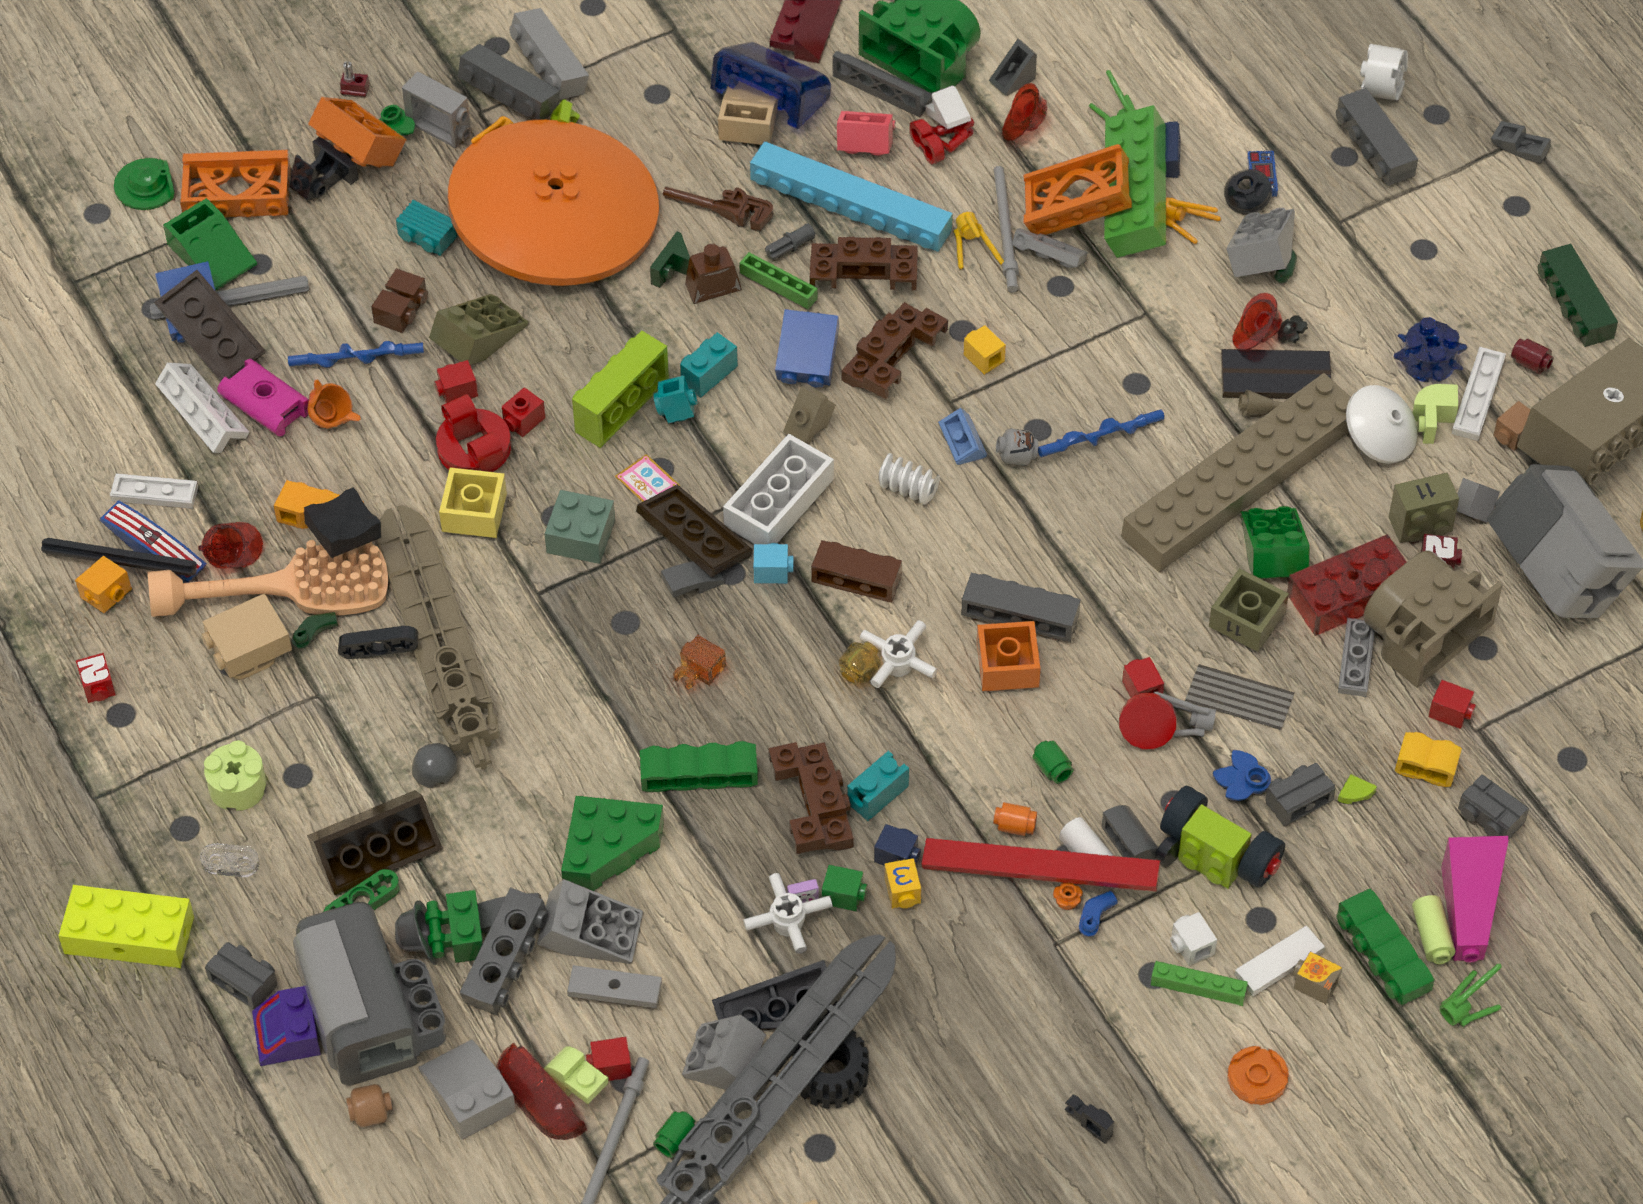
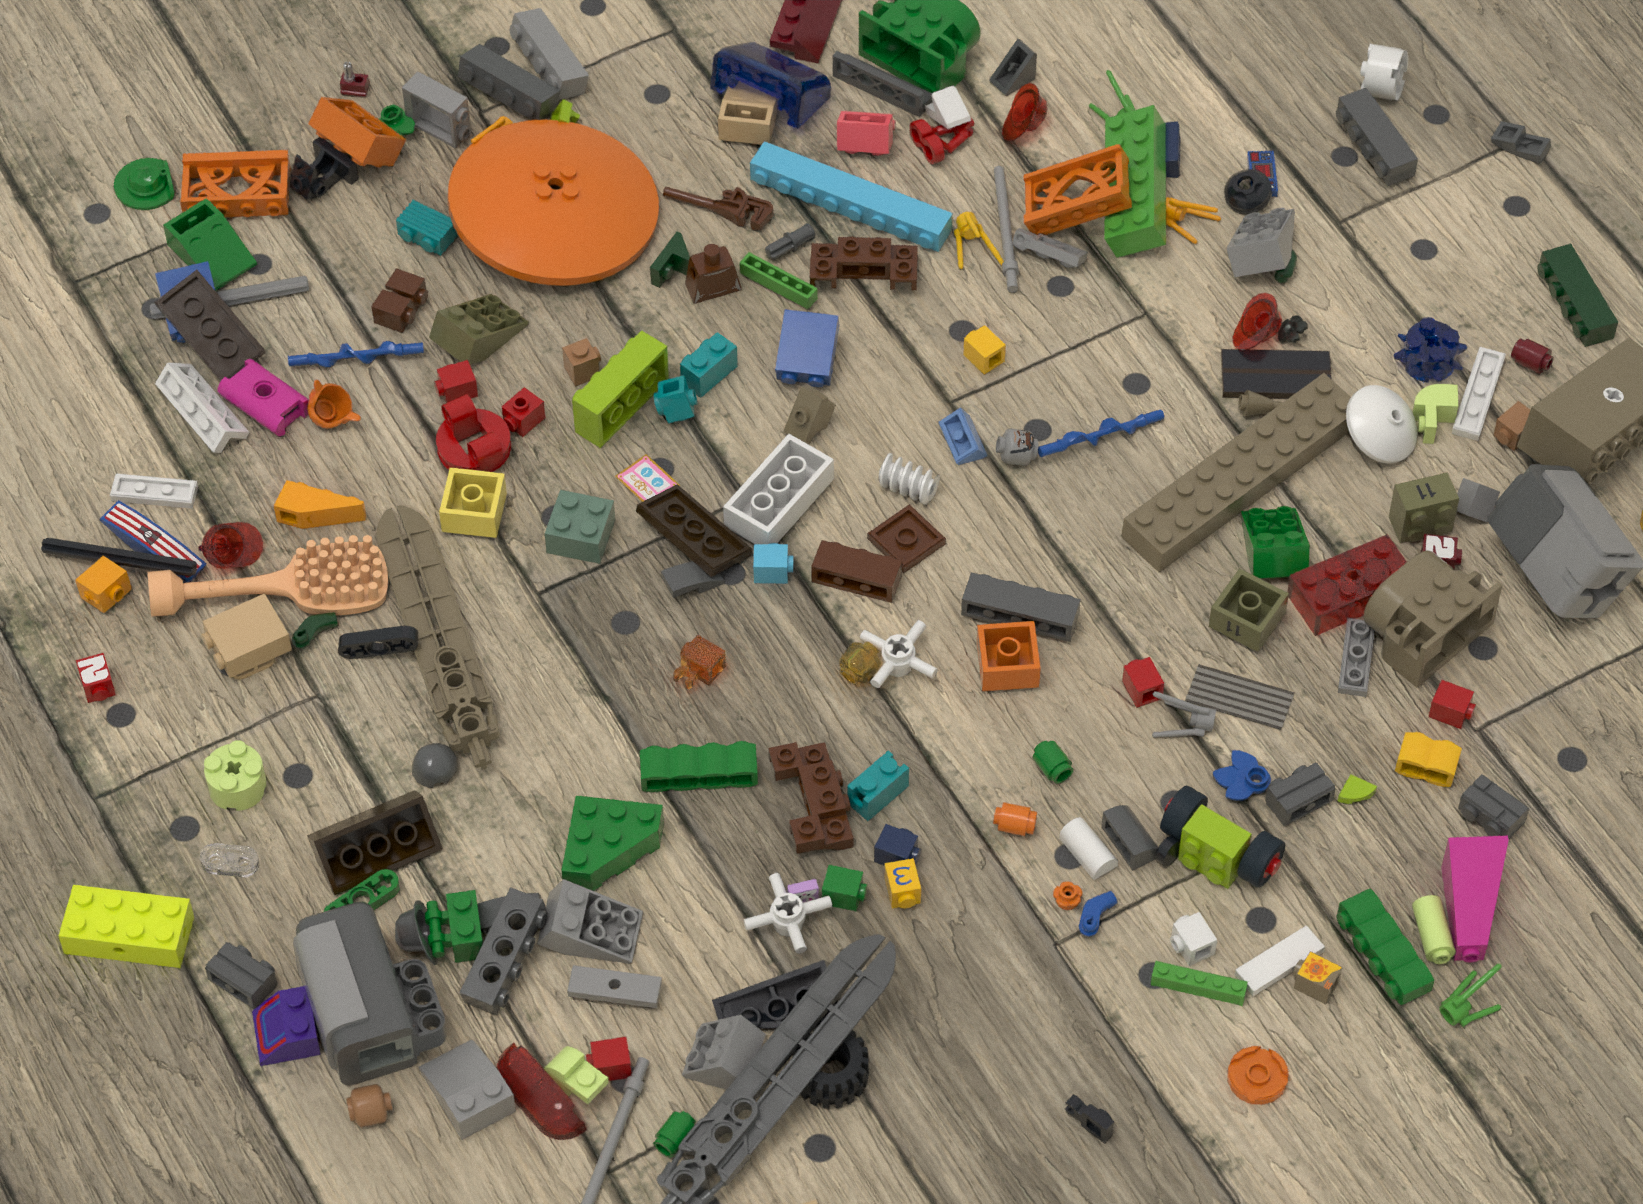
black brick [304,487,381,558] -> none
reddish brown bracket [841,302,948,400] -> none
red tile [922,838,1161,892] -> none
red tile [1119,693,1176,749] -> none
none -> medium nougat brick [562,338,602,387]
none -> reddish brown tile [867,504,946,574]

